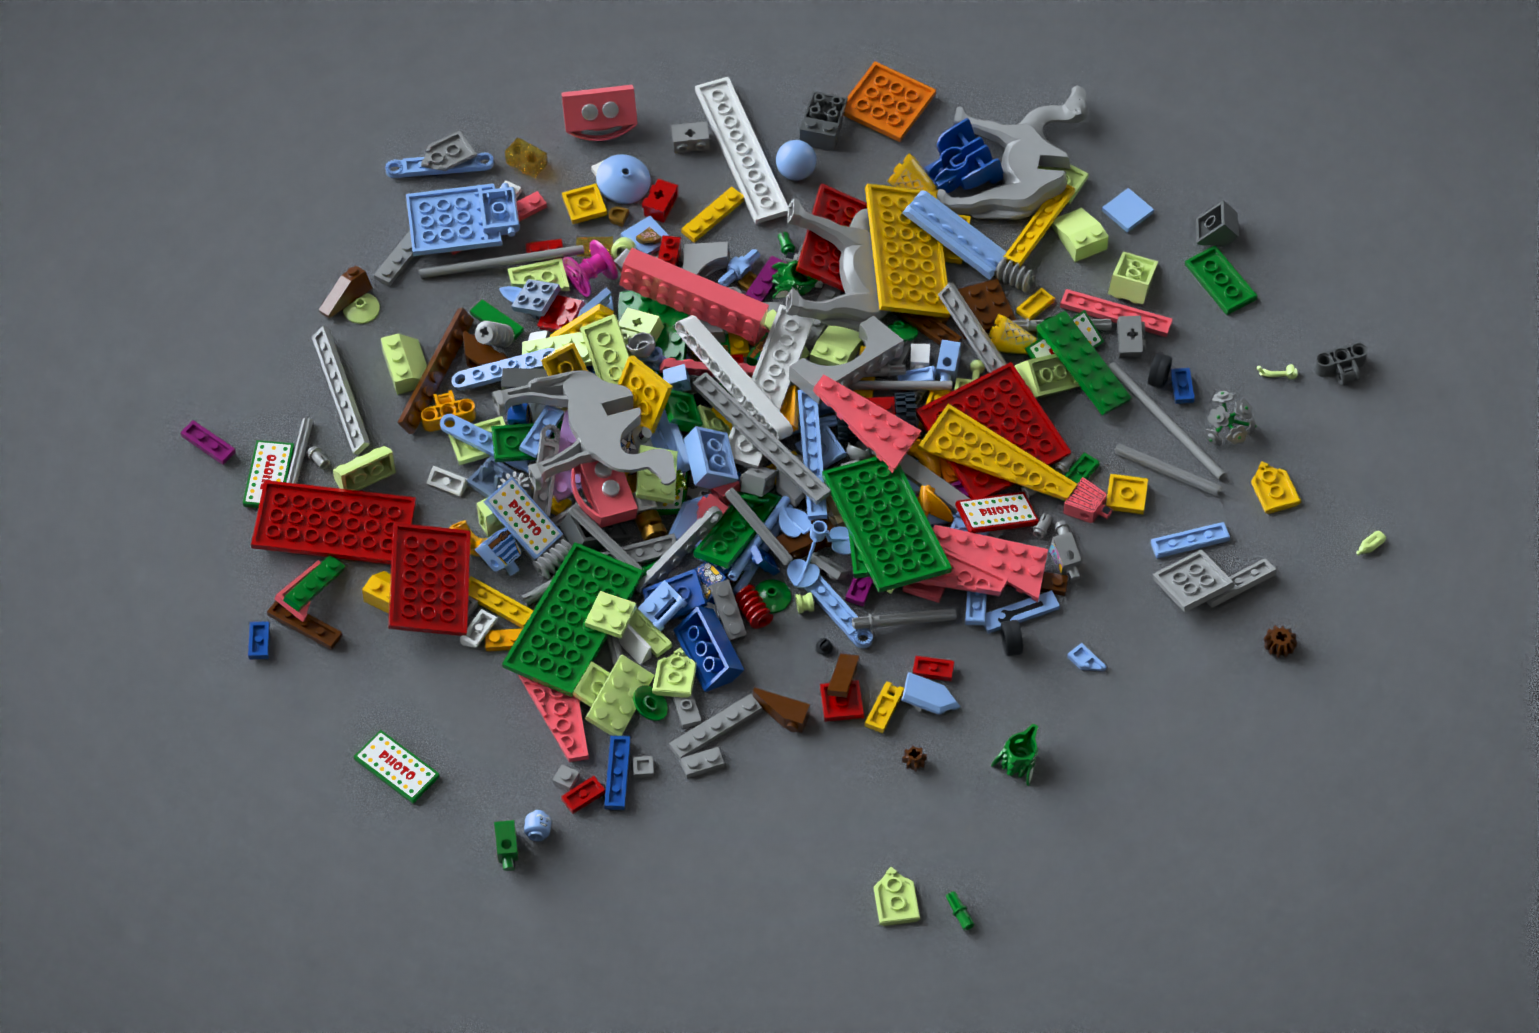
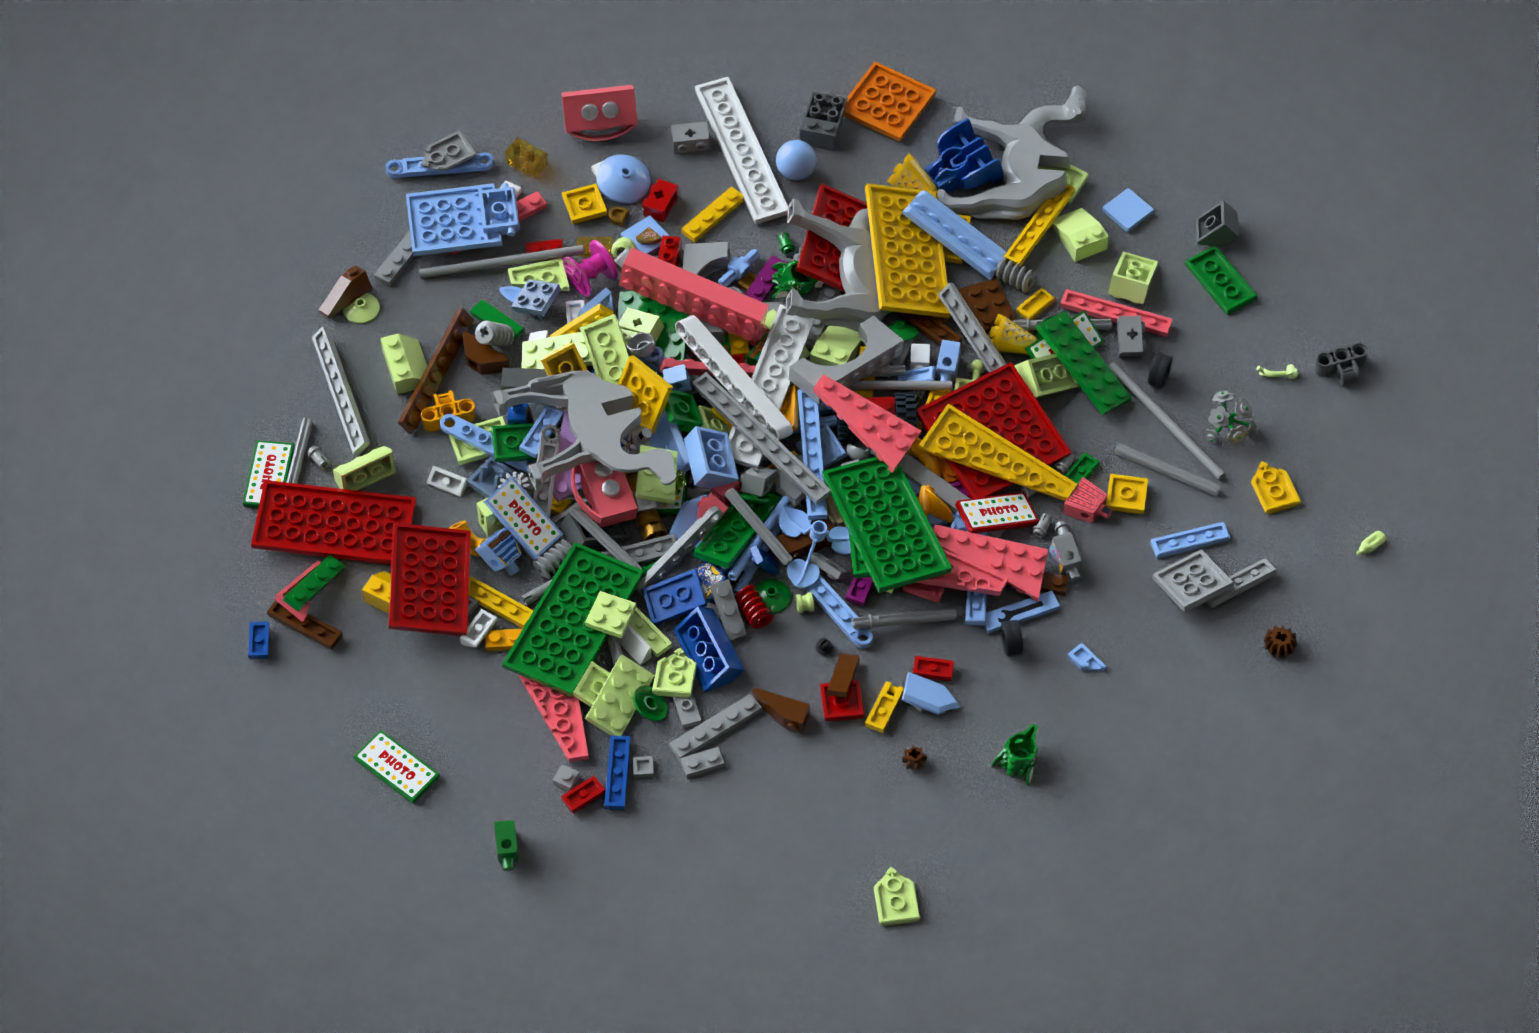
magenta plate [180,420,236,465] -> none
light blue plate [451,348,555,391] -> none
light blue head [524,810,551,842] -> none
red plate [537,295,585,332] -> none
light blue plate [638,580,688,631] -> none
green axle [946,891,975,931] -> none
blue plate [1171,368,1195,404] -> none

